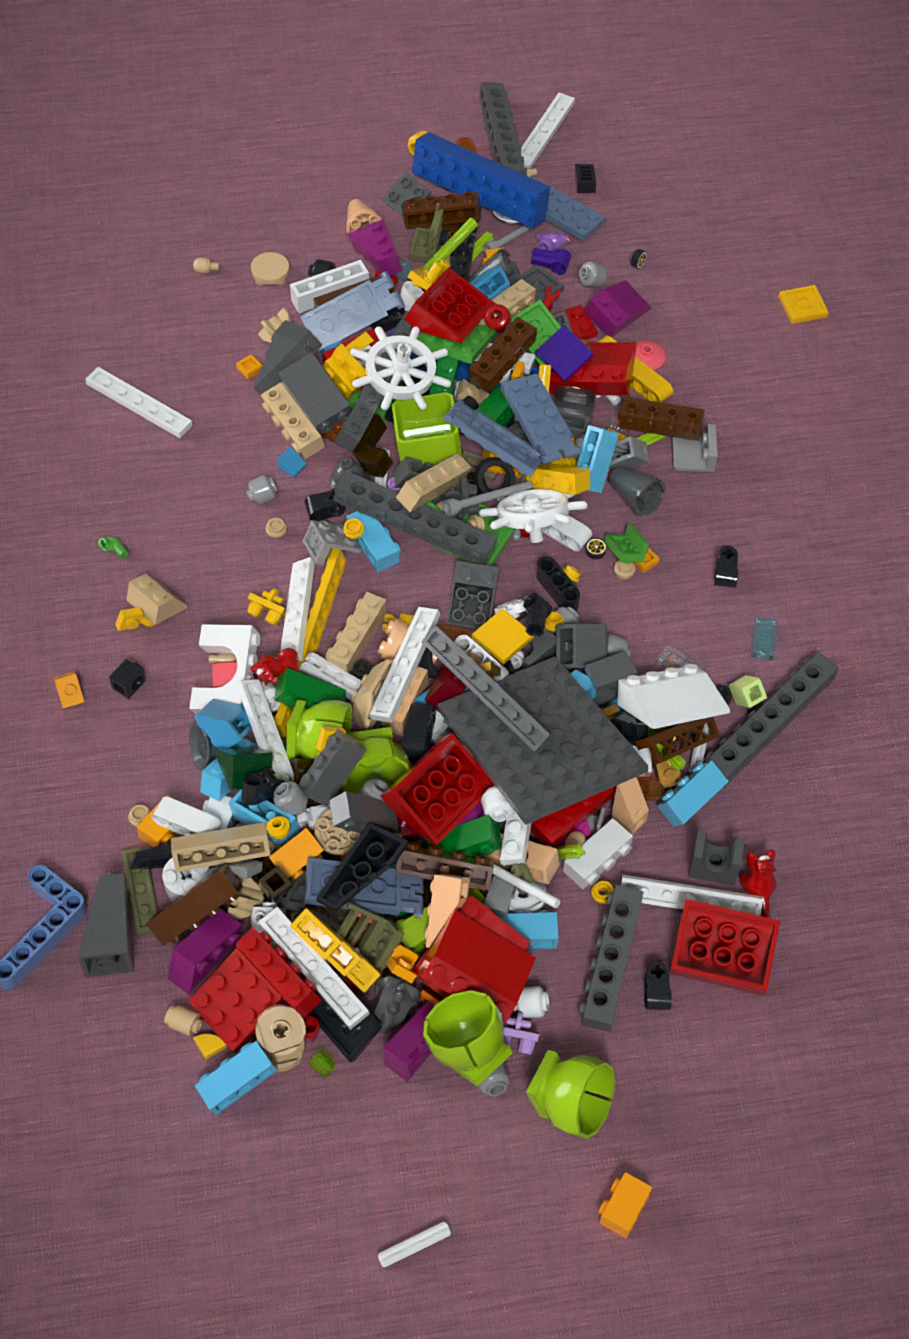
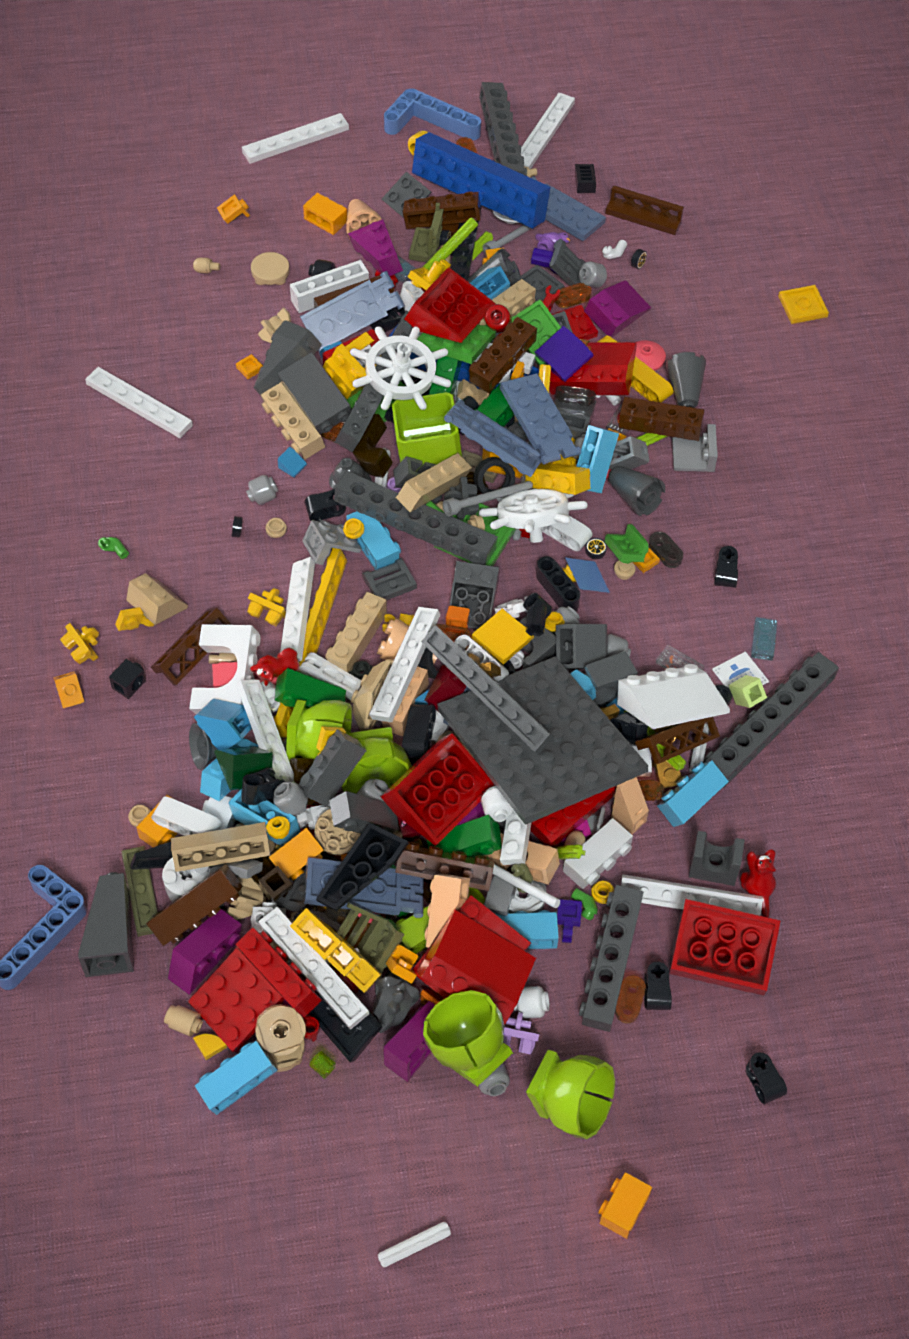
none -> yellow hips [60,623,99,664]
none -> reddish brown fence [151,607,232,685]
none -> light orange bracket [217,194,250,224]
none -> black tile [232,516,243,538]
none -> white plate [242,113,349,164]
none -> light orange brick [303,193,347,235]
none -> dark grey plate [362,558,417,601]
none -> medium blue beam [384,88,481,140]
none -> orange slope [446,606,470,634]
none -> dark grey plate [549,239,586,290]
none -> clear orange plate [555,283,592,308]
none -> dark purple plate [557,899,582,943]
none -> medium blue sticker [566,558,610,593]
none -> bright green arm [571,888,598,920]
none -> white arm [602,240,627,259]
none -> reddish brown fence [605,185,684,235]
none -> clear orange plate [615,975,646,1024]
none -> clear smoke plate [649,532,683,568]
none -> dark grey cone [666,352,706,408]
none -> white sticker [712,651,769,689]
none -> black piece [745,1052,787,1104]

